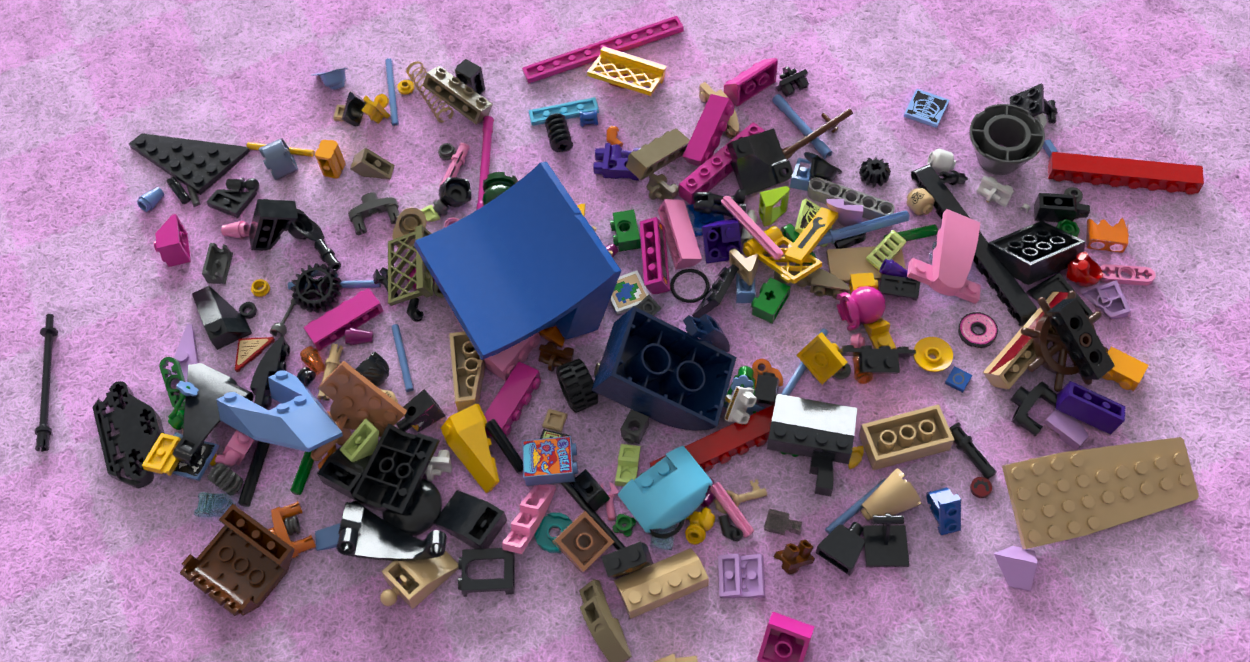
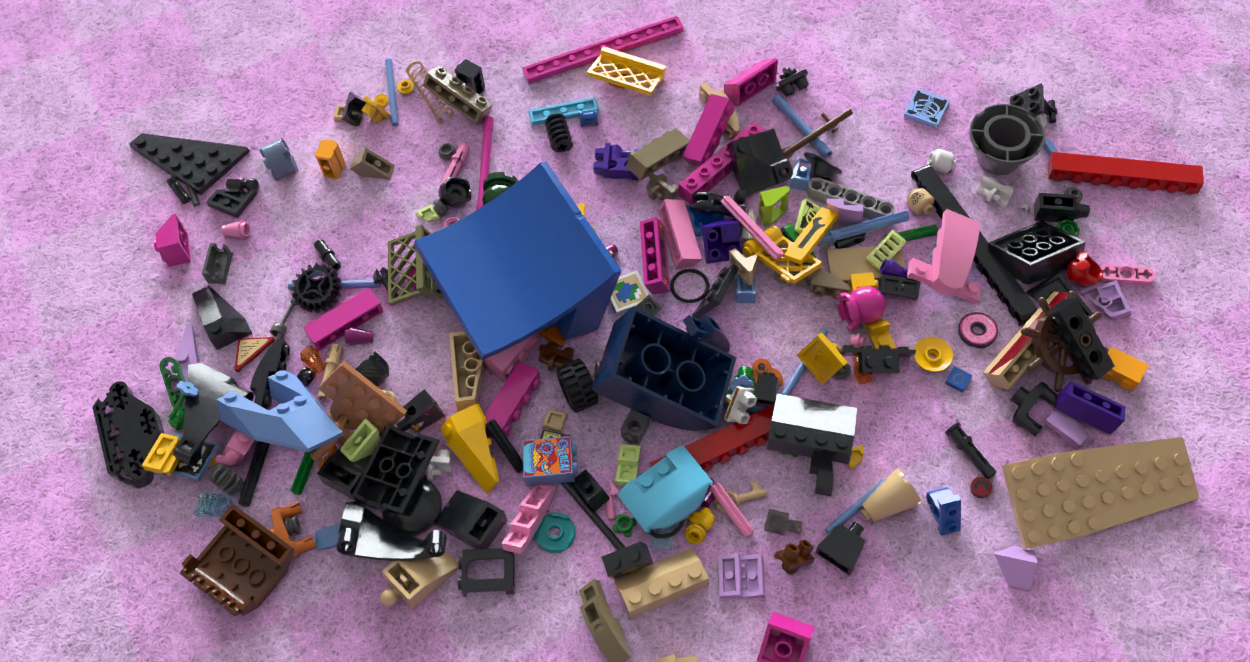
black bar [35,314,58,452] -> none
medium blue cone [137,187,164,212] -> none
black axle [239,302,257,319] -> none
yellow bar [246,142,315,157] -> none
black wedge [249,199,298,251] -> none
yellow plate [251,279,270,297] -> none
black piece [287,208,325,242] -> none
medium blue piece [311,68,348,90] -> none
dark grey connector [348,193,399,235] -> none
medium blue bar [391,324,414,392] -> none
tan piece [392,207,427,250] -> none
black arm [406,297,424,322] -> none
nougat brick [552,511,614,572] -> none
orange arm [606,126,623,147] -> none
green brick [610,209,641,252] -> none
black arm [718,515,743,541] -> none
green brick [751,277,791,324] -> none
black gear [859,157,891,187] -> none
tan brick [859,404,954,470] -> none
black plate [863,513,910,567] -> none
black axle [939,170,968,185] -> none
orange piece [1086,218,1129,253] -> none

